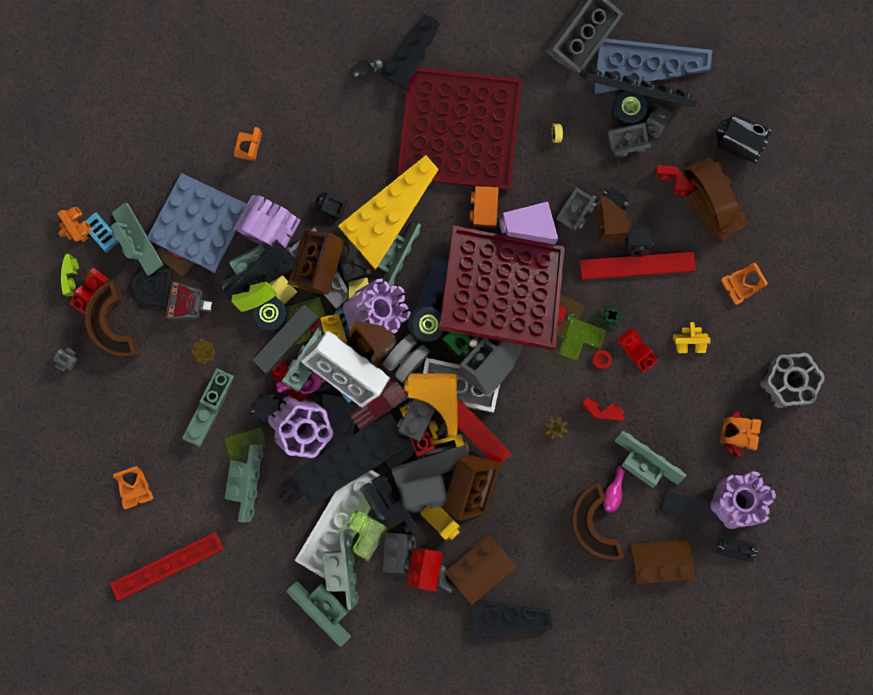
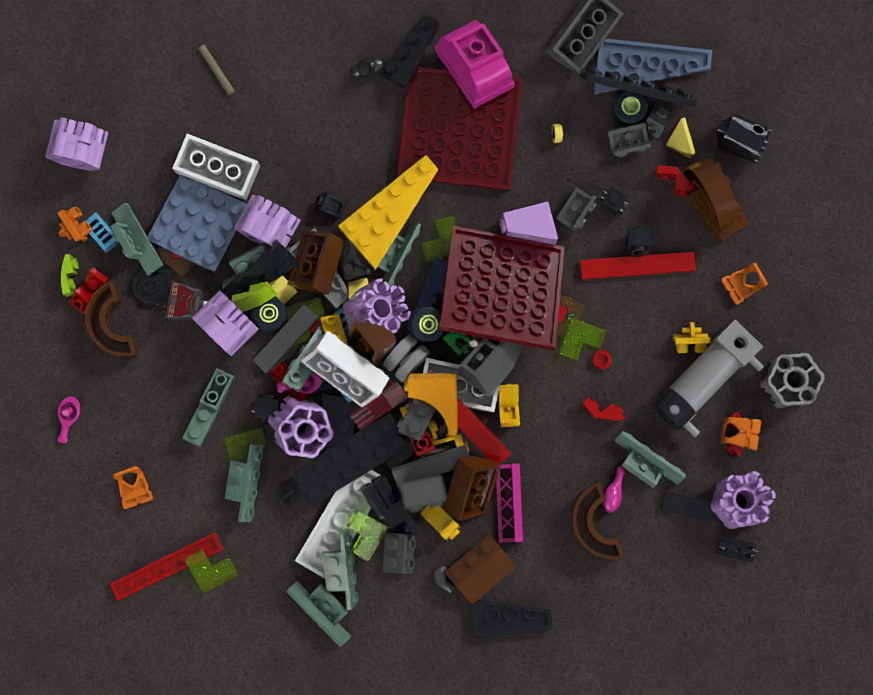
dark grey gear [53,348,78,372] -> none
clear yellow gear [191,339,216,364] -> none
orange piece [234,127,262,161] -> none
red brick [406,547,443,591] -> none
orange brick [470,186,498,228] -> none
clear yellow gear [545,416,568,440] -> none
reddish brown slope [595,196,631,245] -> none
dark green gear [599,304,624,329] -> none
red slope [617,327,658,373] -> none
reddish brown slope [630,539,695,584] -> none
none -> lavender piece [45,118,108,171]
none -> dark pink piece [57,396,80,444]
none -> white brick [172,134,260,201]
none -> clear neon green tile [185,549,238,593]
none -> lavender piece [192,290,259,356]
none -> dark tan bar [199,45,235,95]
none -> clear neon green tile [422,216,456,262]
none -> dark pink container [435,20,515,108]
none -> dark pink fence [496,464,523,542]
none -> yellow bracket [499,384,520,427]
none -> light grey piece [652,320,764,437]
none -> light yellow slope [666,117,695,158]

